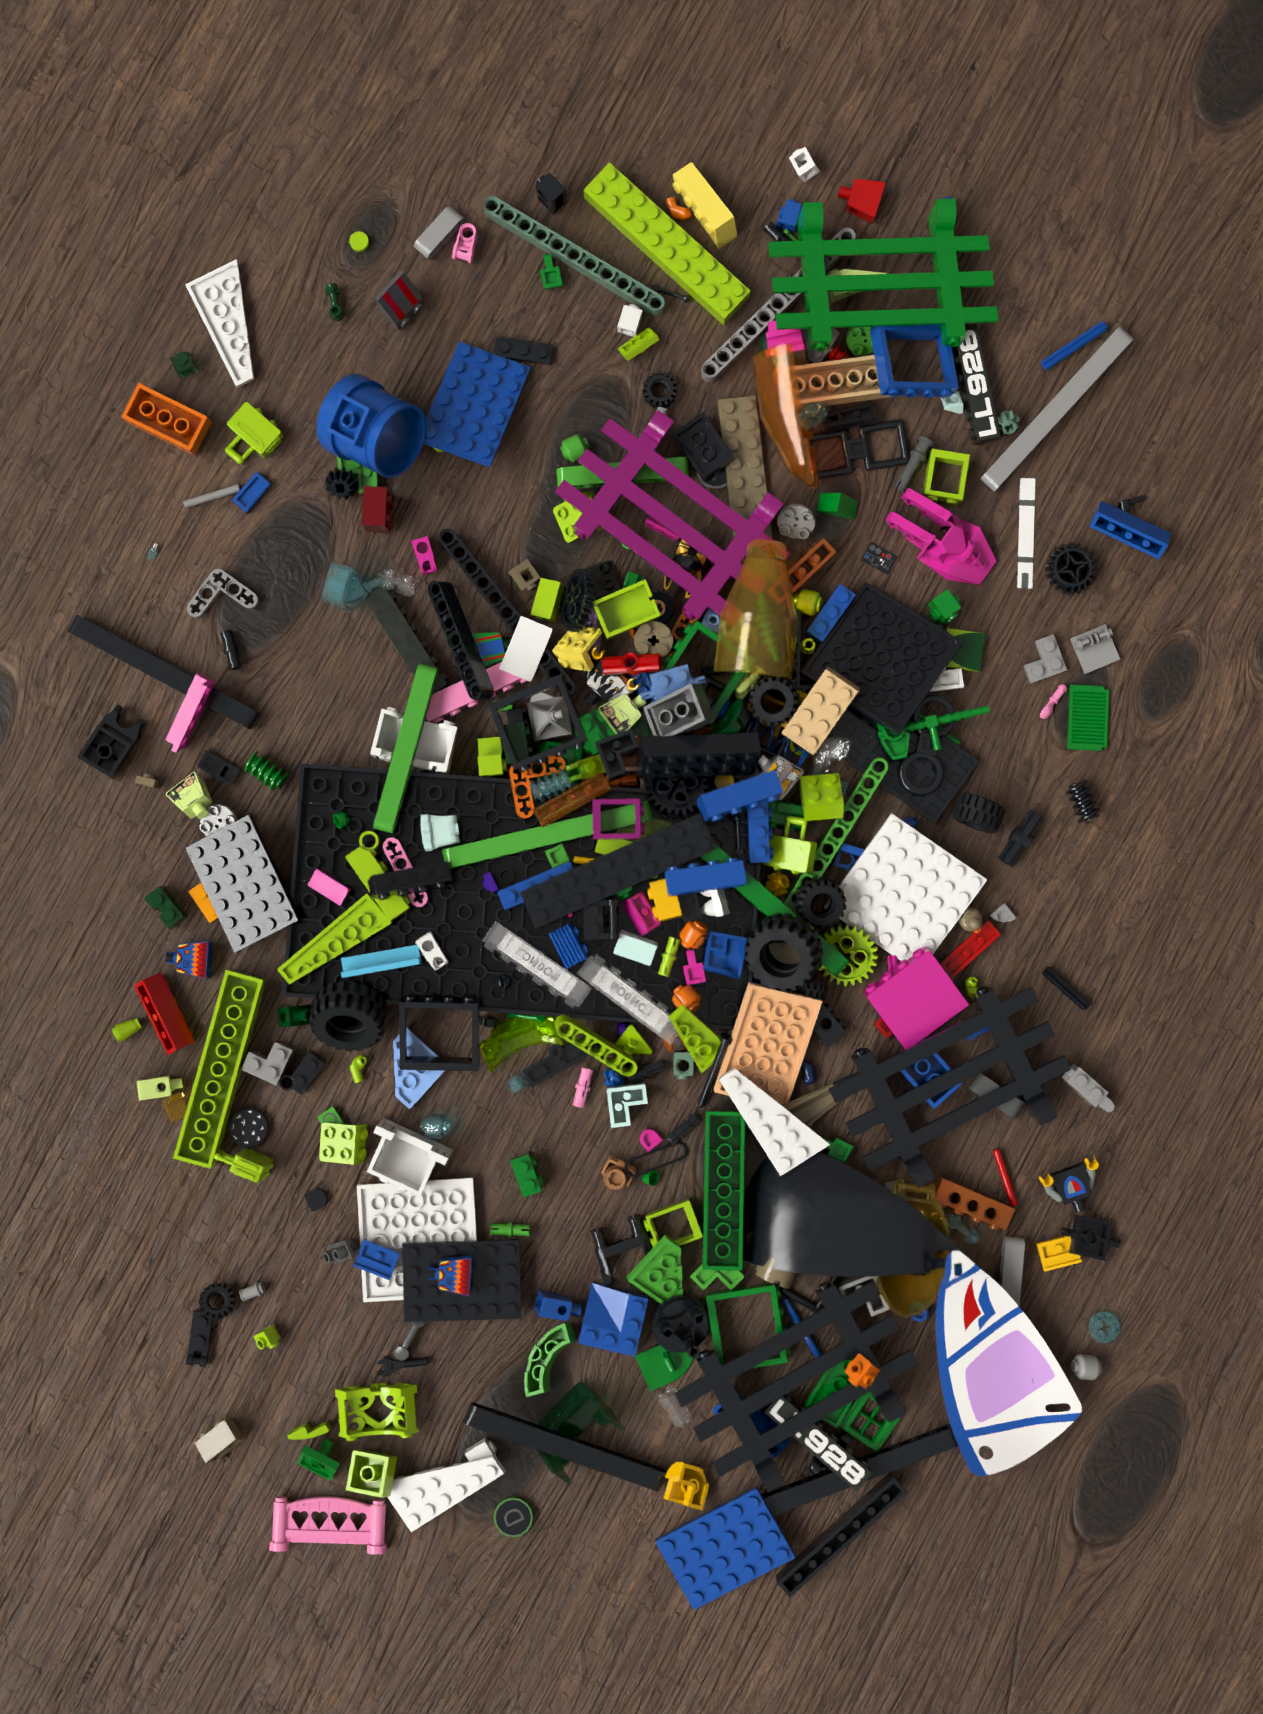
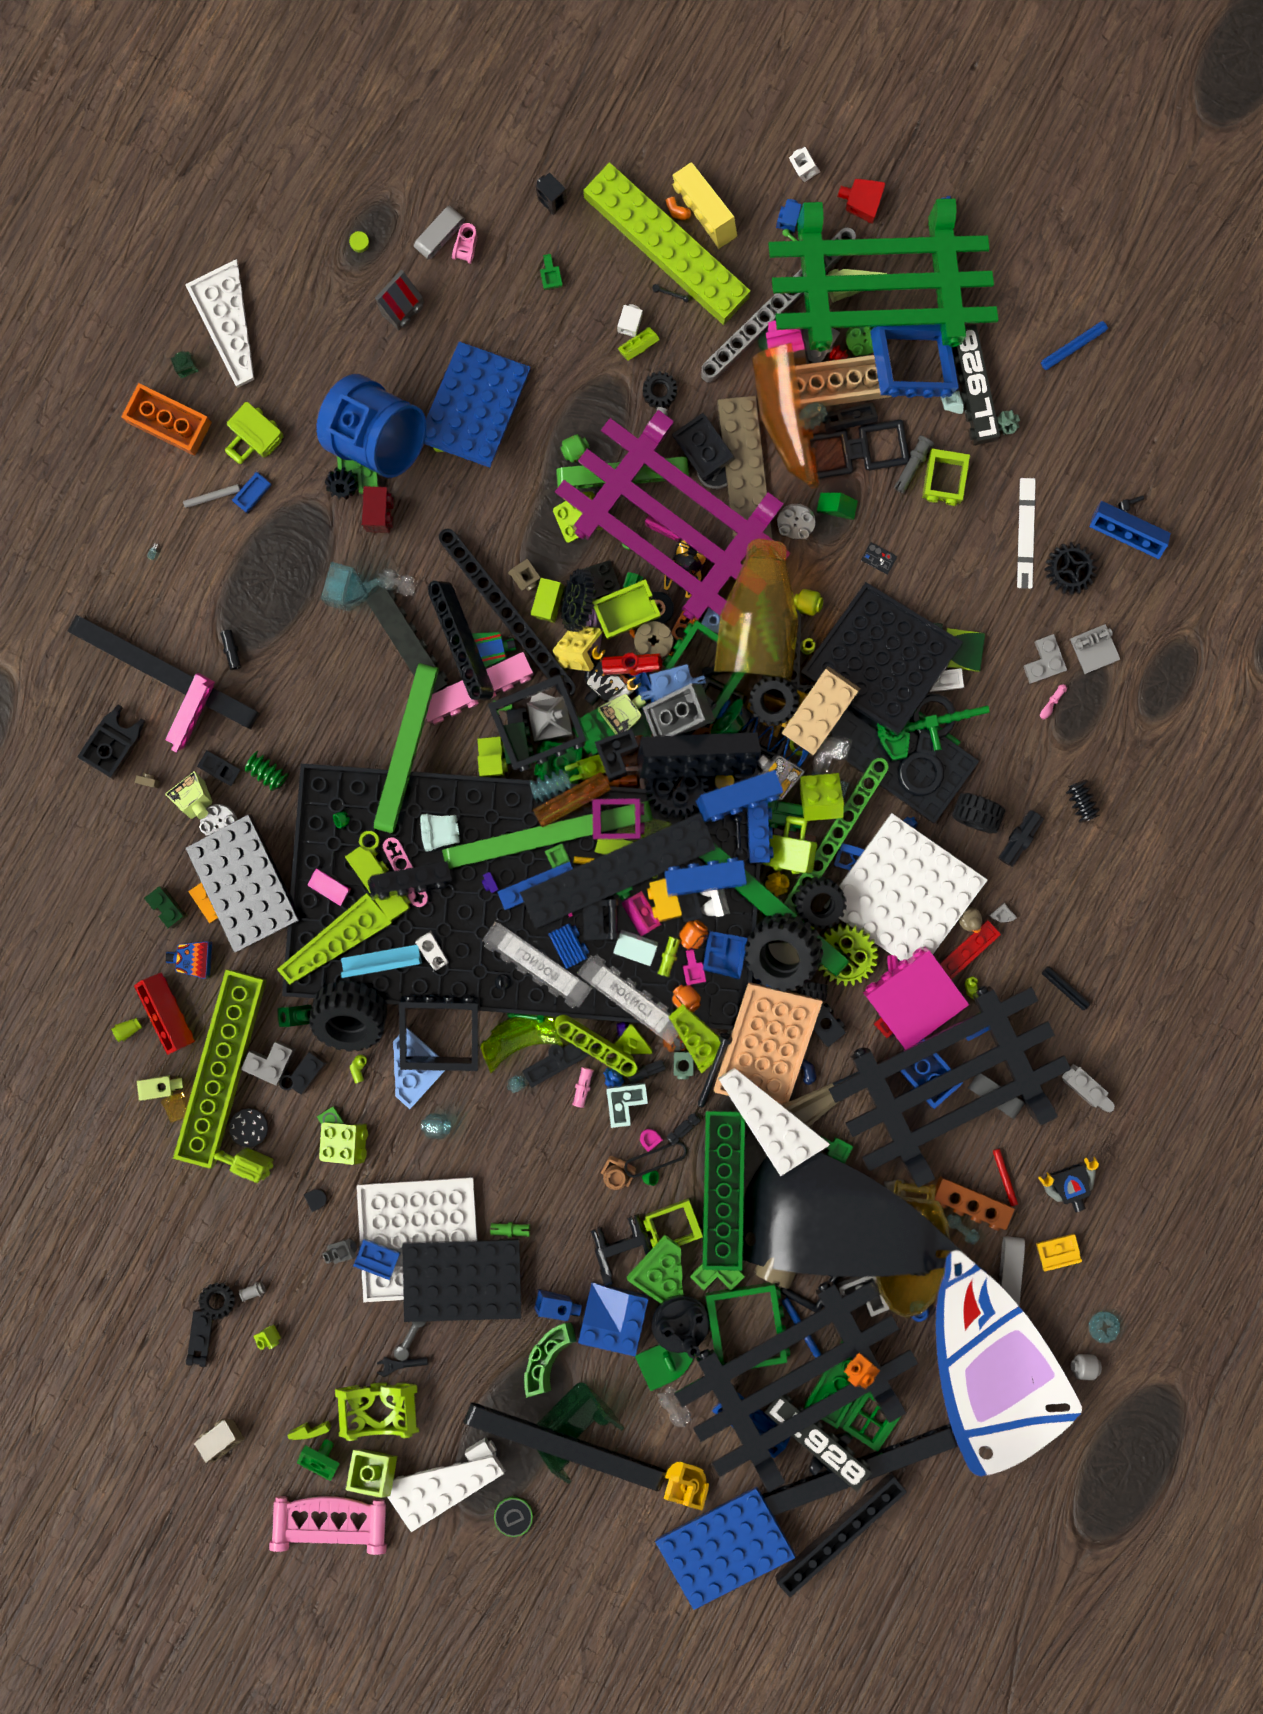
light grey beam [187,569,259,618] -> none
dark green bar [325,283,344,321] -> none
white windscreen [367,1117,453,1196] -> none
white windscreen [370,707,458,774] -> none
dark pink leg [411,536,438,575] -> none
torso [427,1255,473,1296] -> none
black tile [480,1015,499,1028] -> none
sand green beam [483,196,665,316] -> none
black plate [494,337,553,365] -> none
white sticker [499,616,552,682] -> none
orange beam [509,756,565,819] -> none
green brick [510,1152,544,1198] -> none
yellowish green hinge [735,664,763,700] -> none
black axle [763,221,789,242] -> none
dark orange brick [765,538,836,606] -> none
blue brick [805,584,856,645] -> none
dark pink connector [885,488,996,585] -> none
green brick [927,589,961,624] -> none
light grey beam [980,326,1134,492] -> none
black plate [1061,1214,1121,1261] -> none
green window [1067,684,1110,751] -> none

